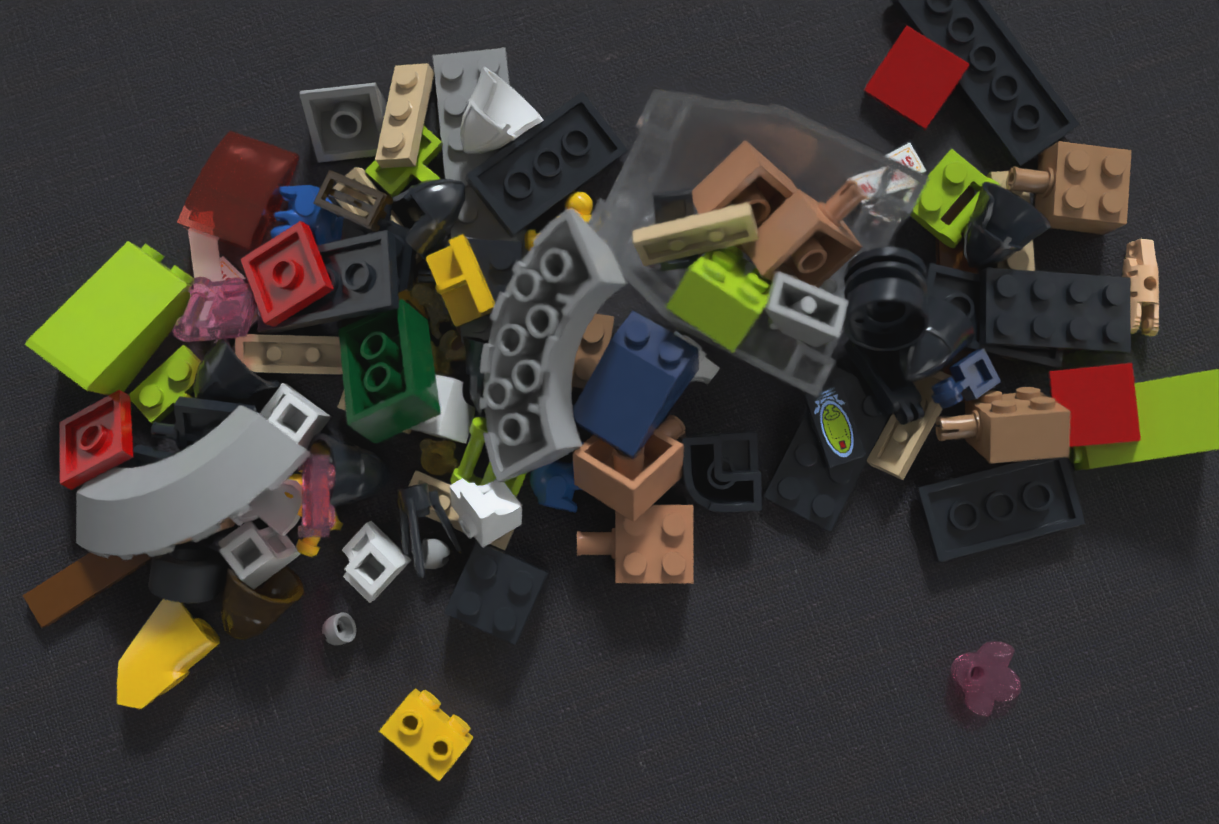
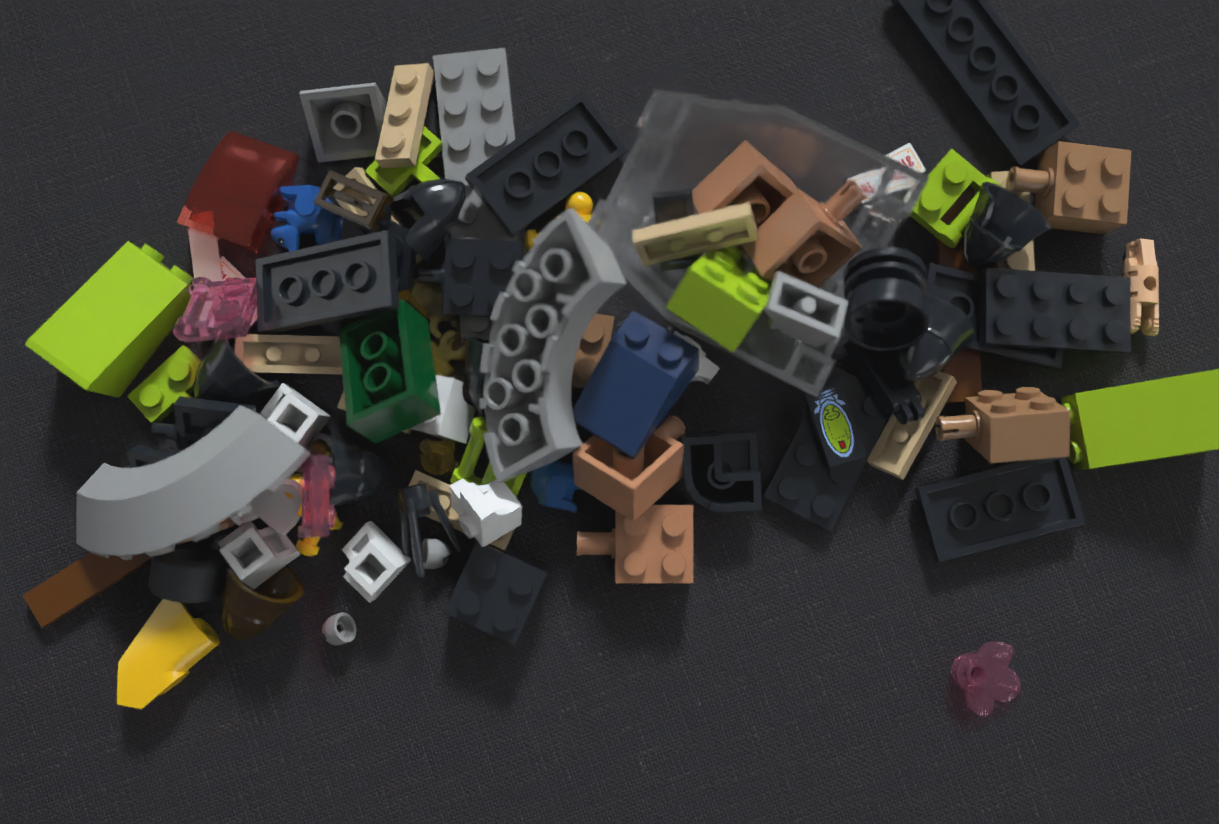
red tile [59,390,133,490] -> none
red tile [240,221,334,327] -> none
yellow brick [379,688,473,781] -> none
yellow panel [426,234,495,327] -> none
white helmet [460,67,544,154] -> none
red tile [864,25,970,131] -> none
dark blue plate [931,348,1001,408] -> none
red tile [1048,363,1141,447] -> none

